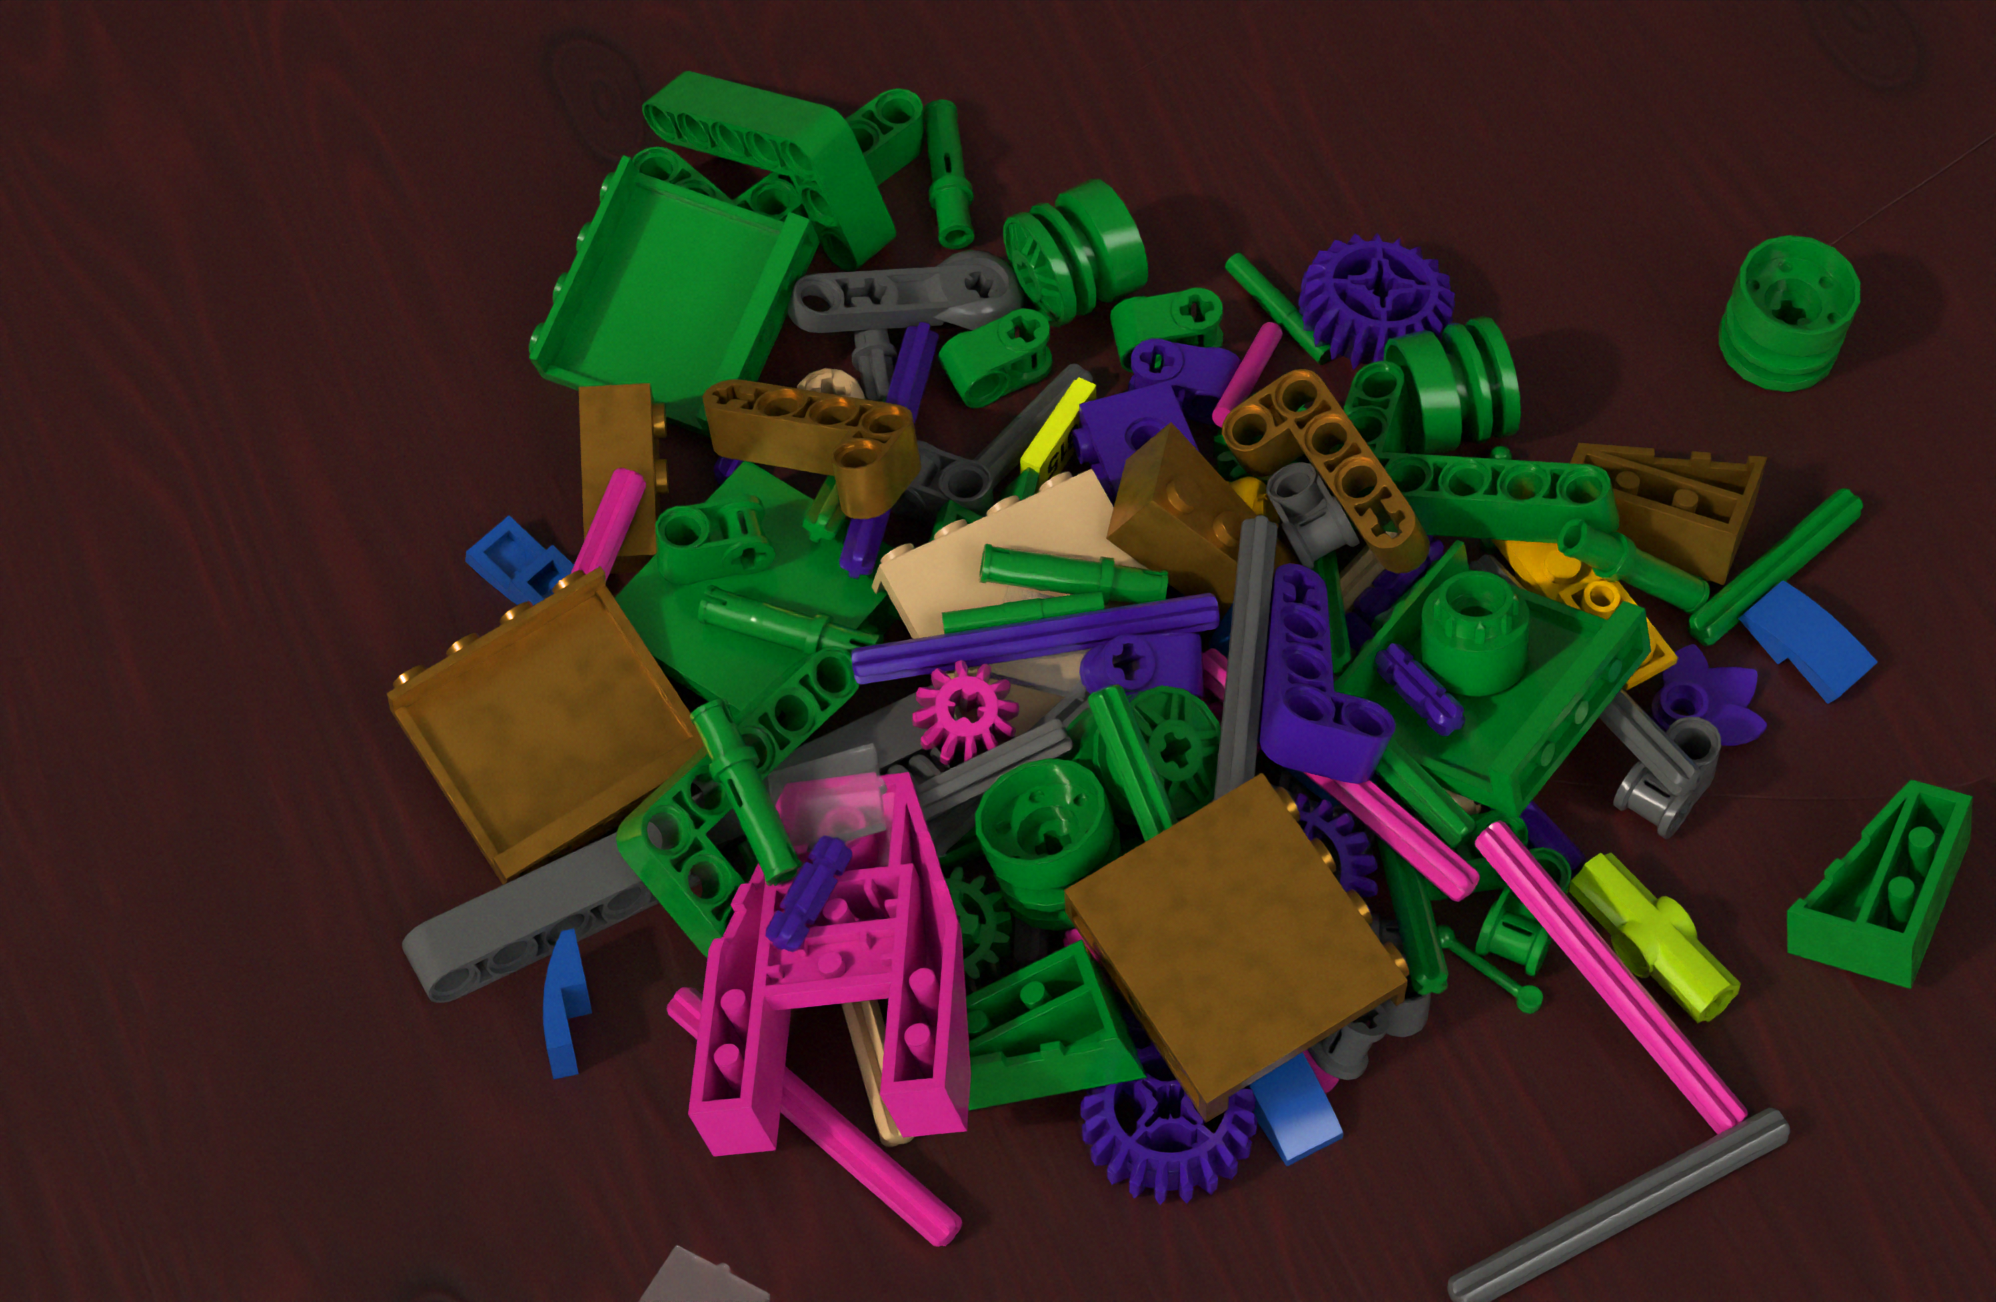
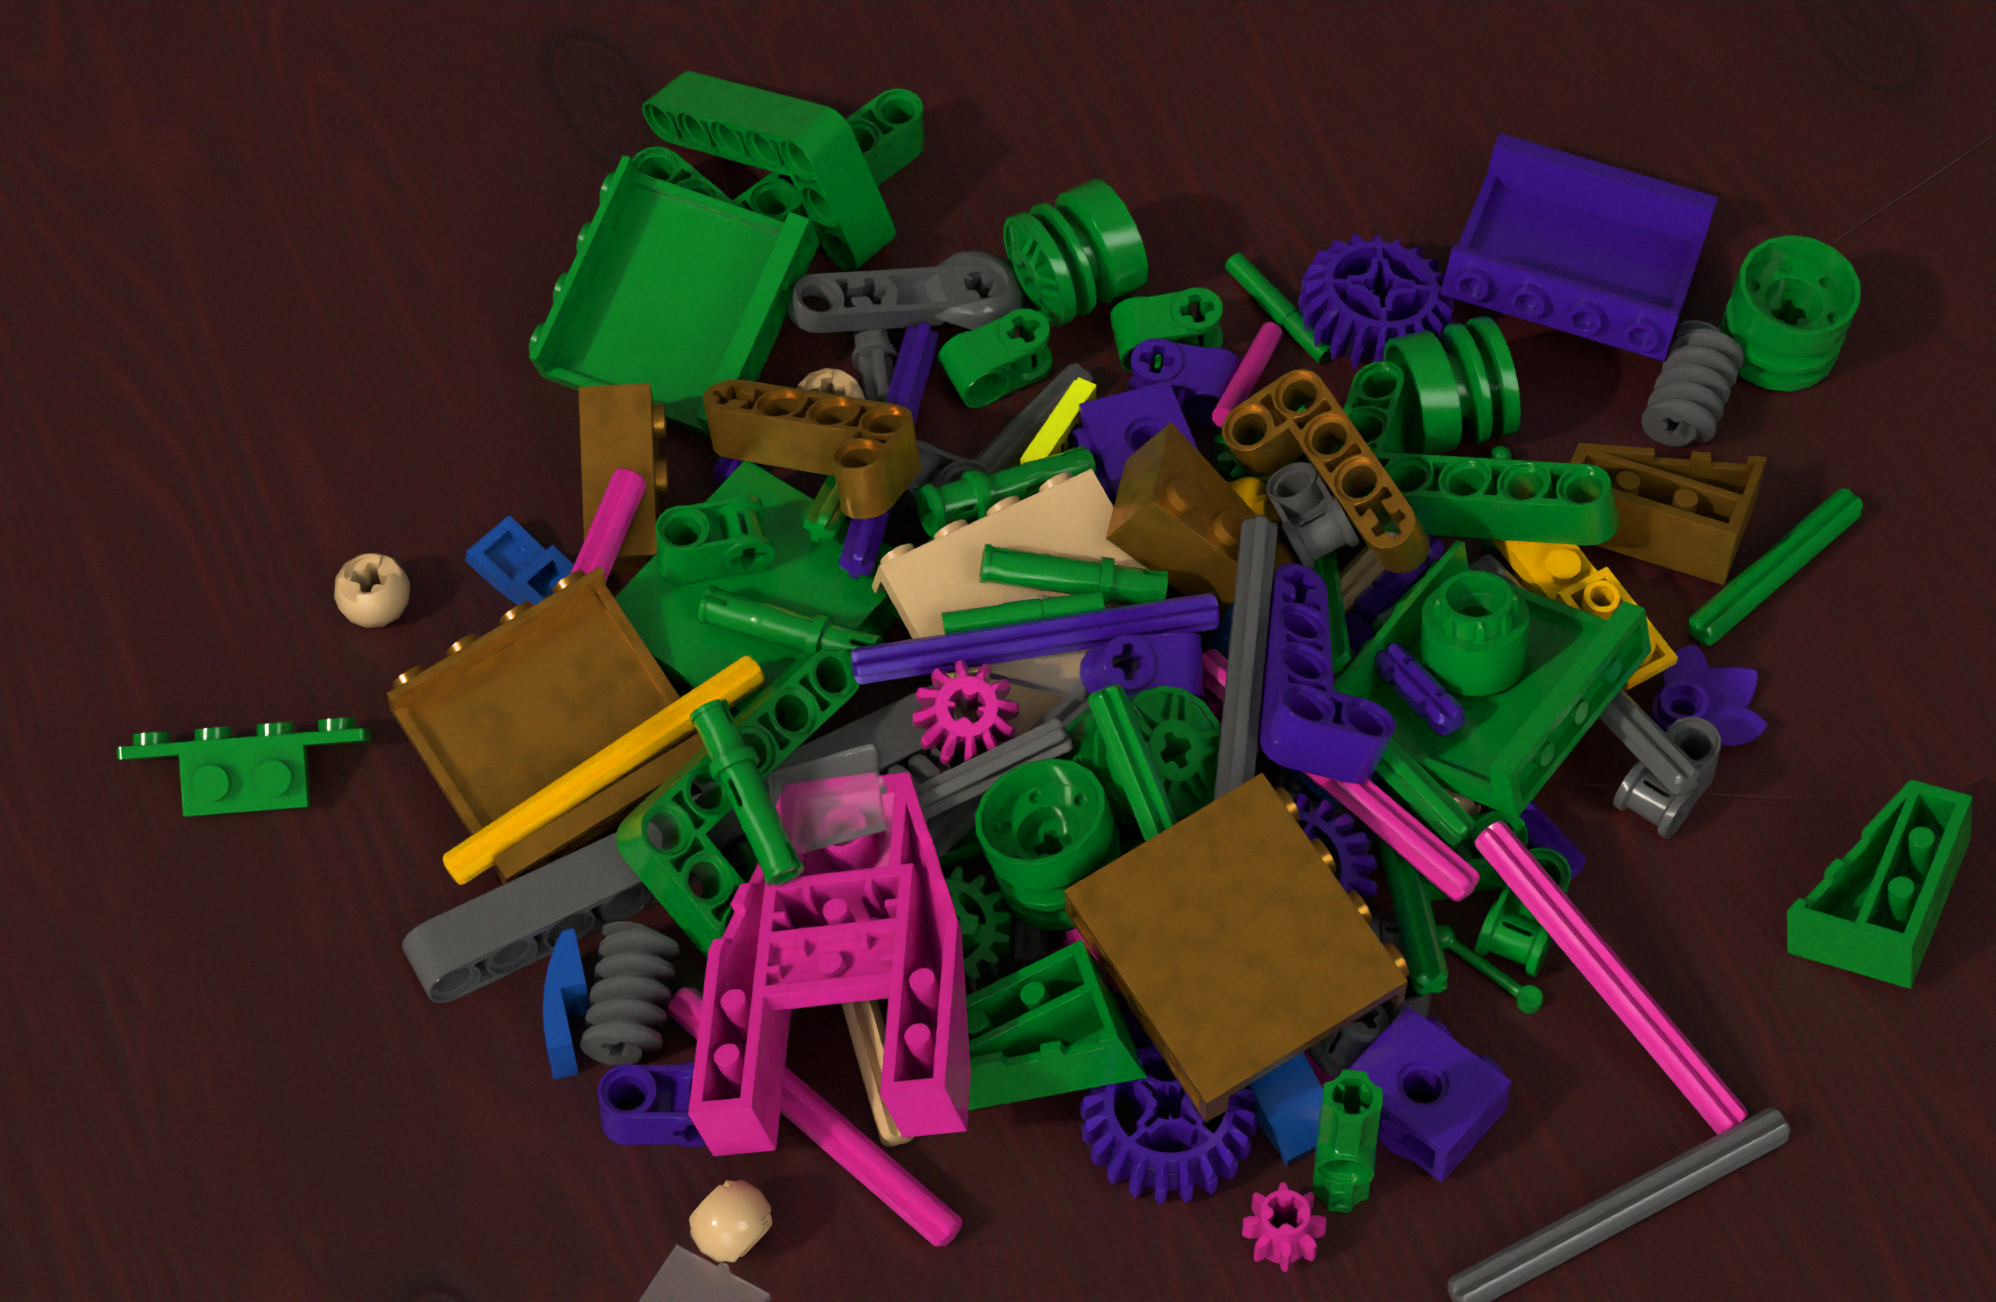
dark purple axle [765,835,852,952] -> none
green pin [923,99,974,249] -> none
green pin [1557,518,1710,614] -> none
lime piece [1569,853,1741,1024] -> none
blue slope [1738,580,1878,704] -> none
none -> green bracket [117,717,372,817]
none -> tan piece [334,553,410,628]
none -> yellow axle [443,655,765,885]
none -> dark grey piece [580,921,680,1066]
none -> dark purple piece [598,1062,707,1147]
none -> tan piece [689,1180,772,1262]
none -> green pin [915,446,1097,538]
none -> dark pink gear [1242,1182,1326,1272]
none -> green piece [1312,1069,1383,1213]
none -> dark purple brick [1348,1005,1512,1183]
none -> dark purple panel [1440,133,1718,361]
none -> dark grey piece [1641,320,1745,448]

